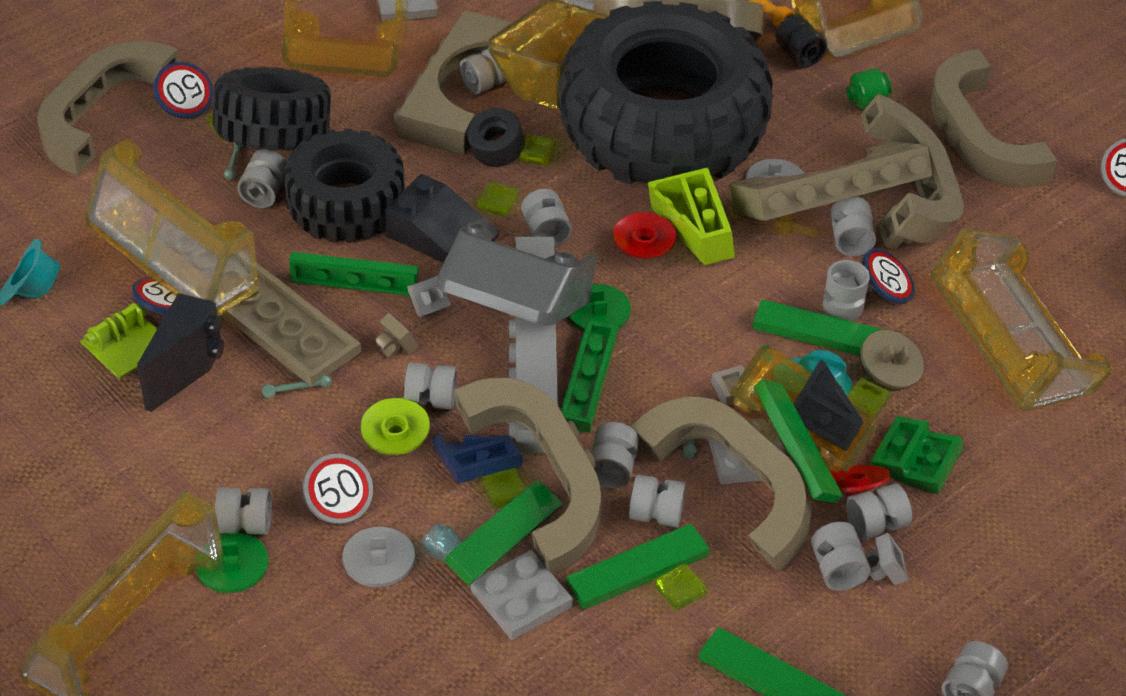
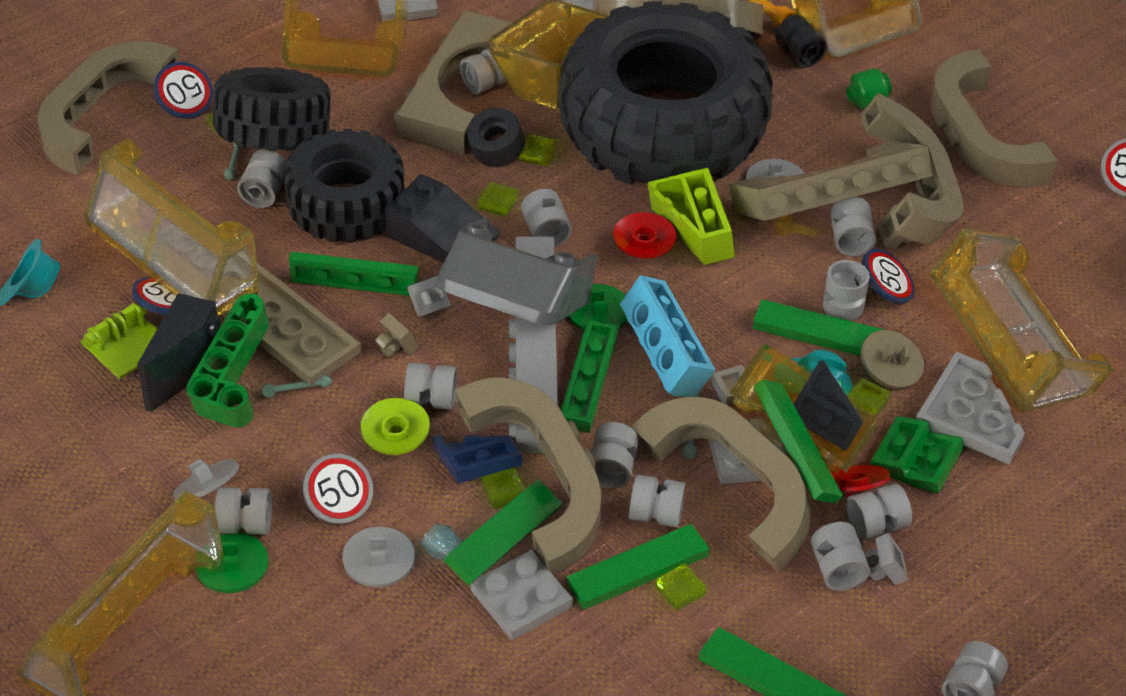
none -> light grey piece [173,459,239,503]
none -> green beam [187,293,269,428]
none -> medium azure brick [620,275,716,397]
none -> light grey plate [916,352,1025,465]

